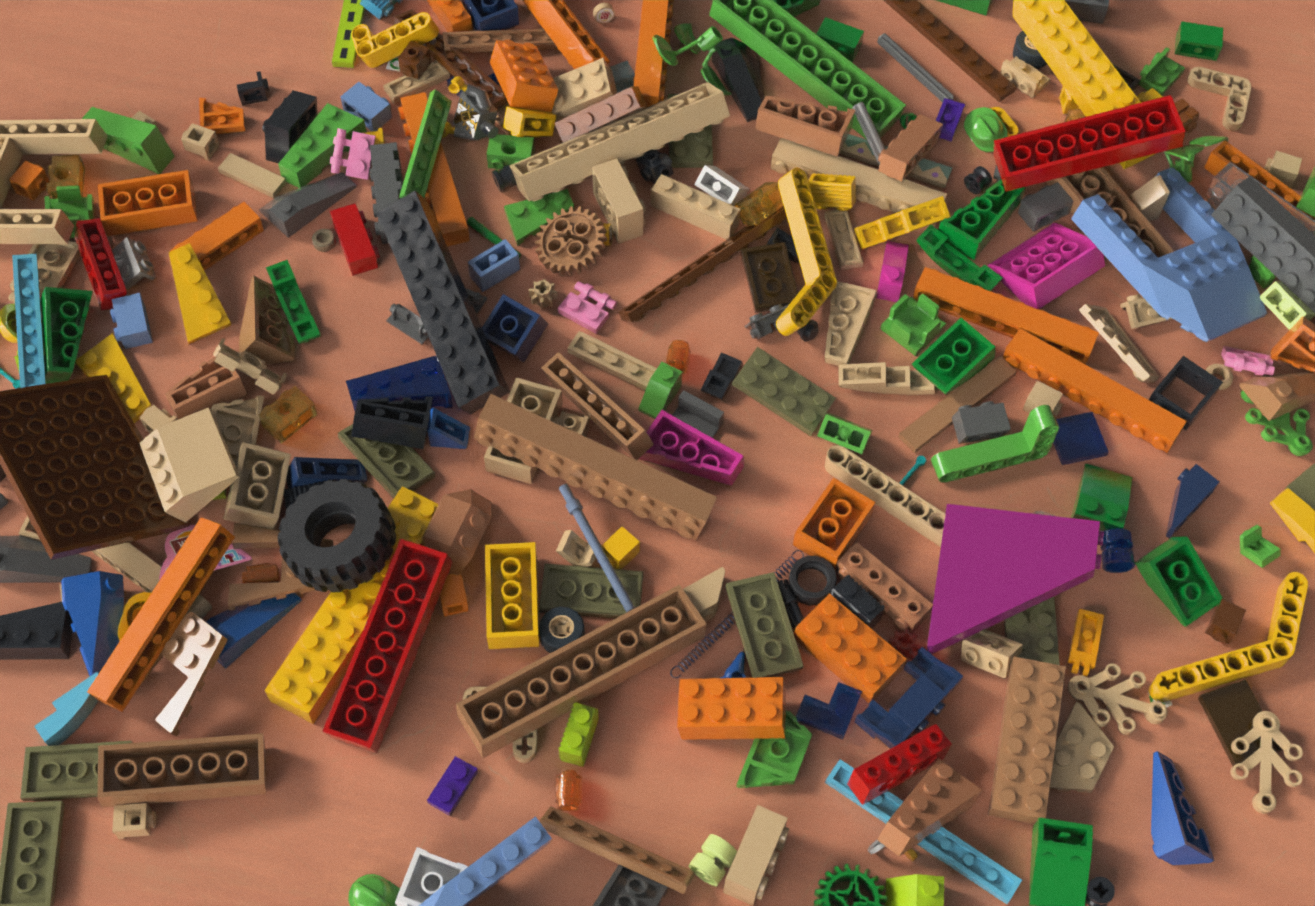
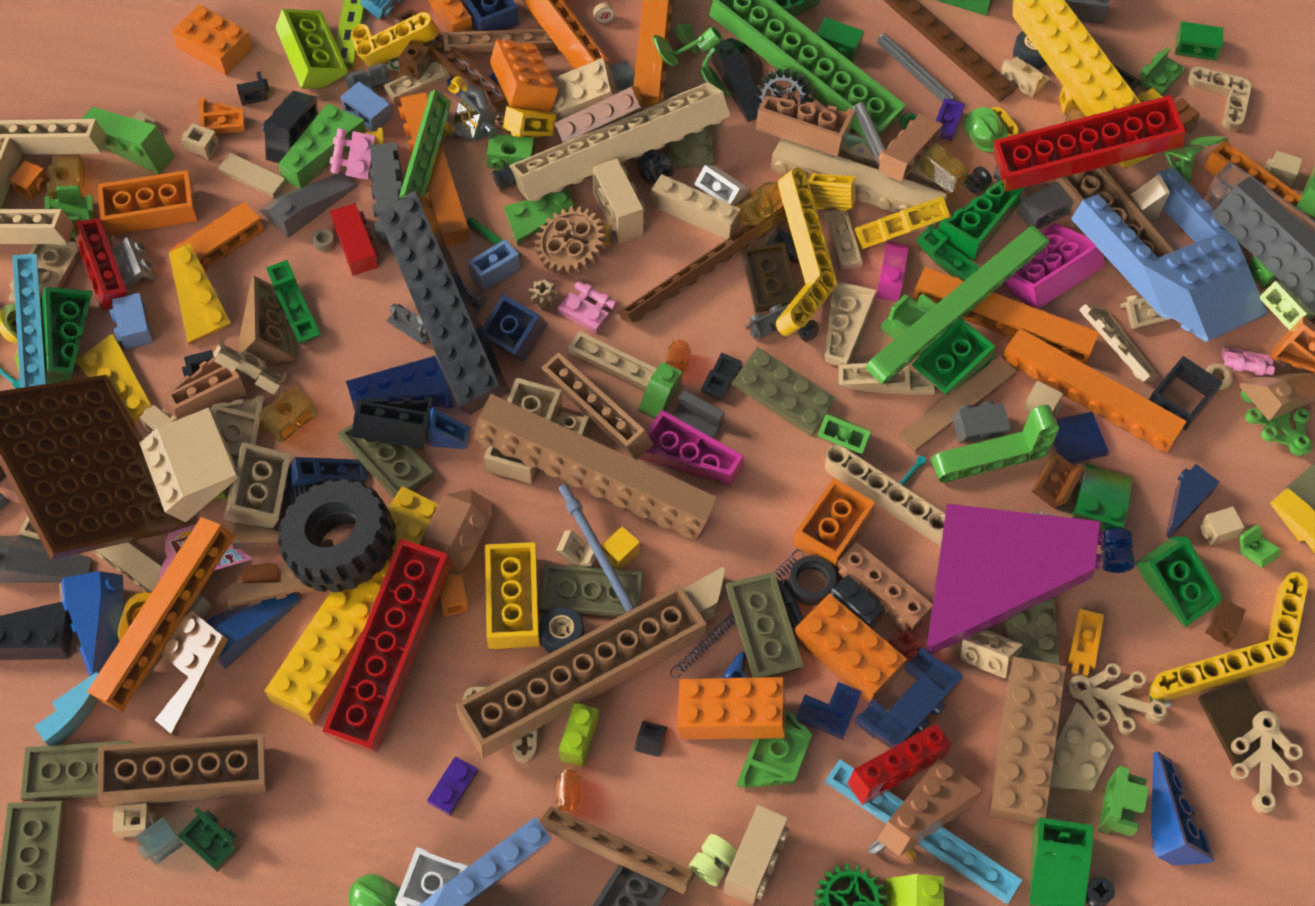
none -> clear light blue brick [135,817,183,865]
none -> orange brick [172,4,253,75]
none -> dark green bracket [177,807,240,872]
none -> black bracket [182,350,214,377]
none -> lime slope [275,9,348,89]
none -> dark grey hinge [345,63,392,89]
none -> black slope [635,721,668,757]
none -> black gear [756,68,814,106]
none -> bright green beam [865,225,1050,385]
none -> clear yellow brick [919,144,969,195]
none -> dark orange bracket [1031,452,1085,508]
none -> bright green panel [1098,766,1148,836]
none -> tan brick [1200,507,1244,546]

